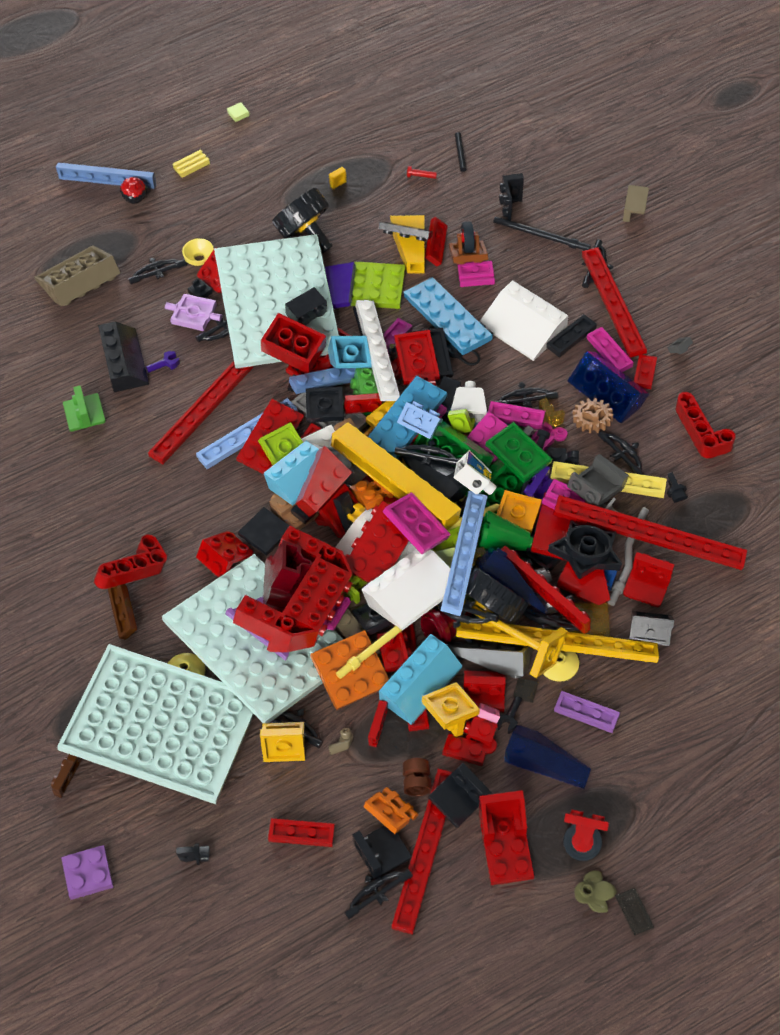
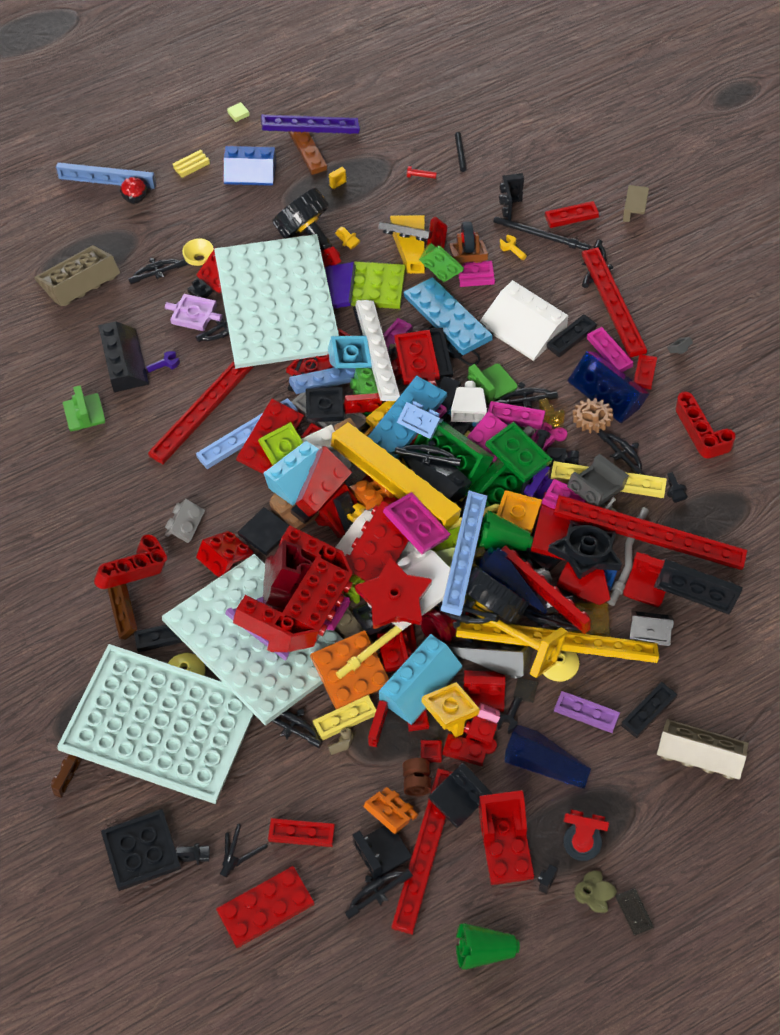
medium lavender plate [61,845,114,900] -> none
yellow bracket [260,722,305,762] -> none
red brick [261,313,326,373] -> none
black brick [285,287,327,325] -> none
lime bracket [447,409,476,433] -> none
white torso [454,450,497,495] -> none
none -> black plate [101,809,181,891]
none -> black plate [134,625,183,653]
none -> light grey bracket [165,499,205,543]
none -> red plate [216,866,315,948]
none -> black plant [220,823,268,878]
none -> slope [224,146,277,185]
none -> dark purple plate [261,115,360,134]
none -> dark orange plate [289,131,327,175]
none -> light yellow plate [313,695,376,741]
none -> red bracket [321,246,341,267]
none -> yellow piece [335,227,360,250]
none -> red plate [355,558,432,629]
none -> bright green bracket [419,243,464,282]
none -> red tile [421,740,442,763]
none -> green cone [456,923,520,970]
none -> bright green bracket [467,364,517,405]
none -> yellow bar [500,235,527,260]
none -> black plate [537,865,558,895]
none -> red plate [545,201,599,228]
none -> black plate [621,682,678,738]
none -> black plate [654,559,743,615]
none -> slope [657,719,748,780]

